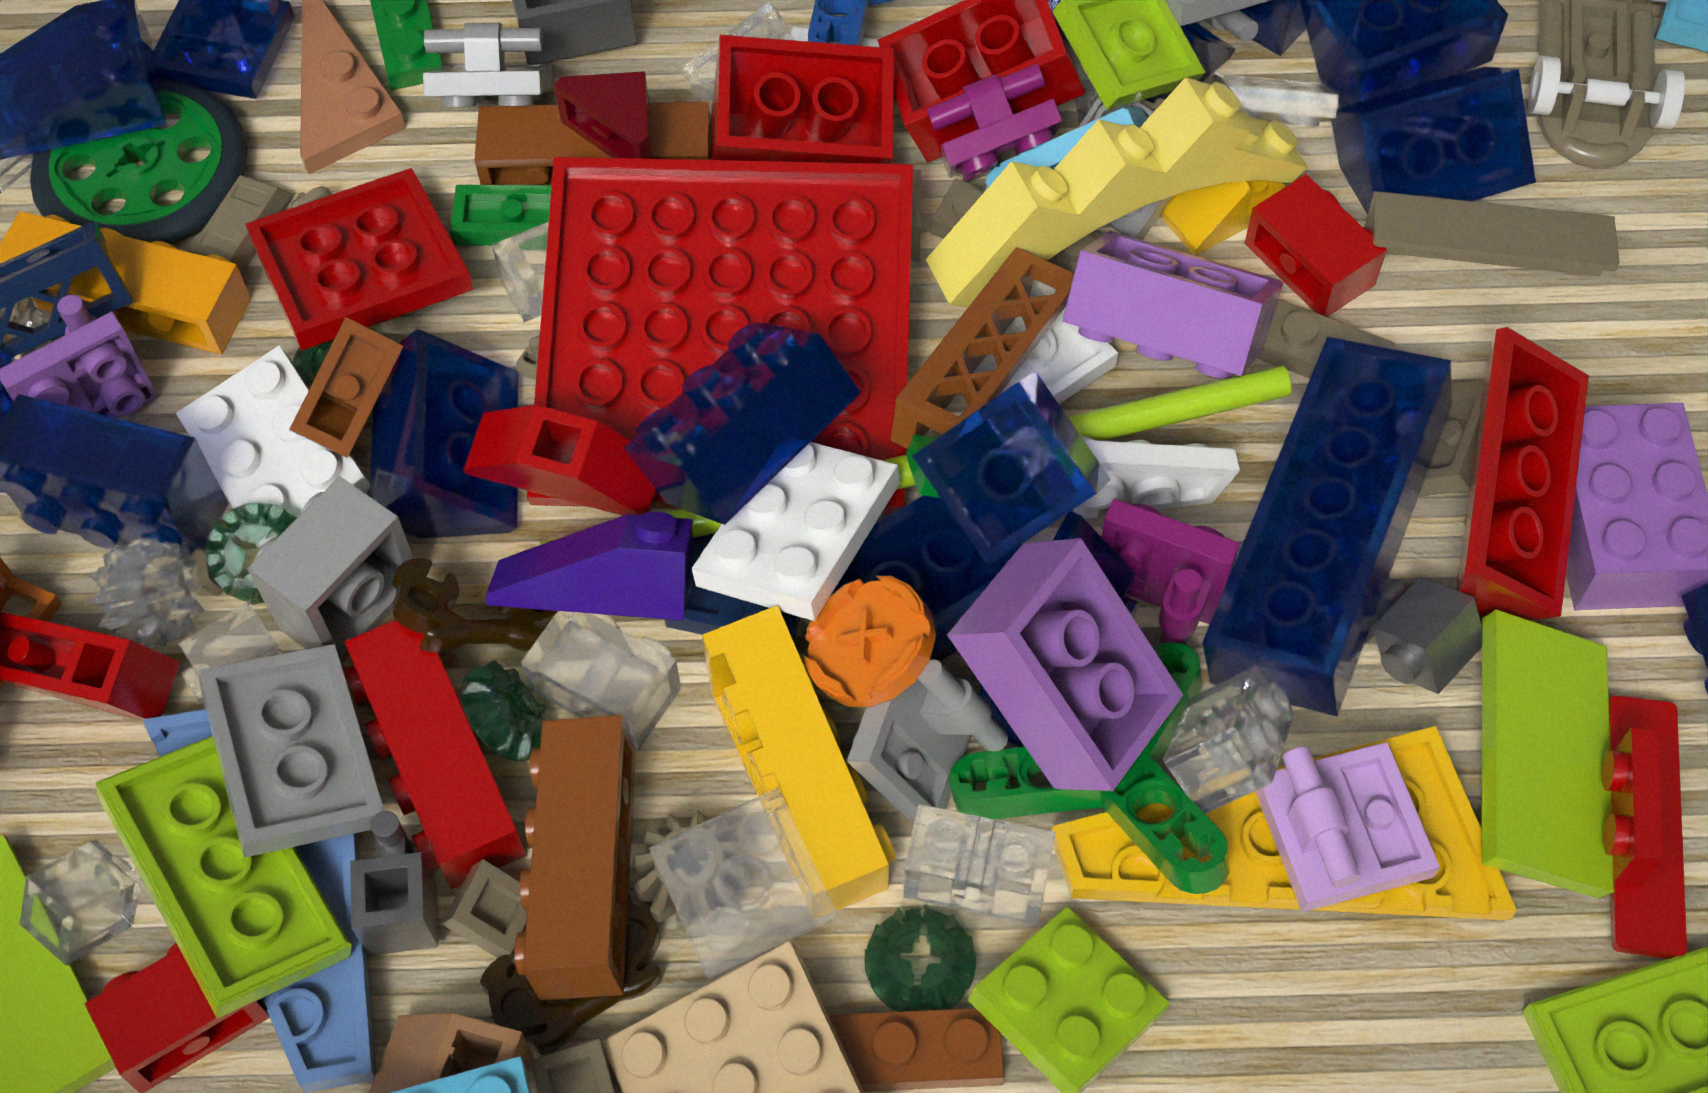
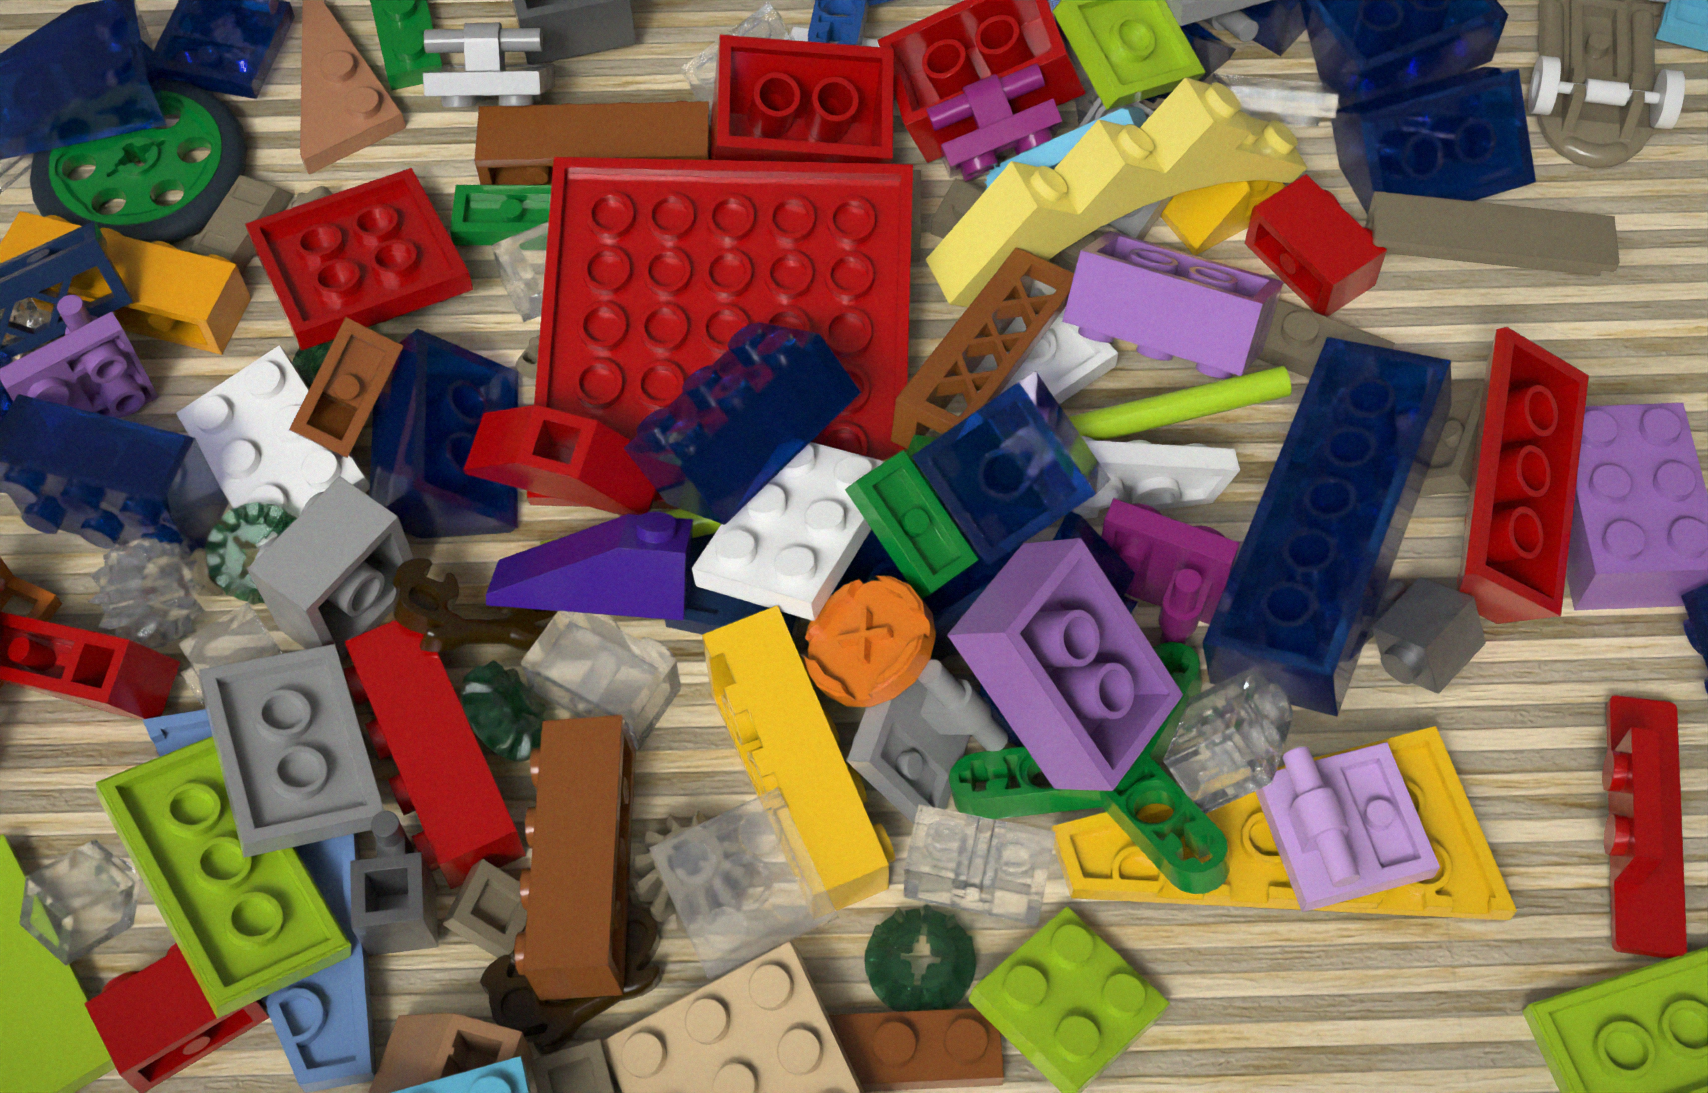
dark red slope [554,71,653,159] -> none
lime tile [1482,610,1614,899] -> none
none -> green plate [845,450,979,599]

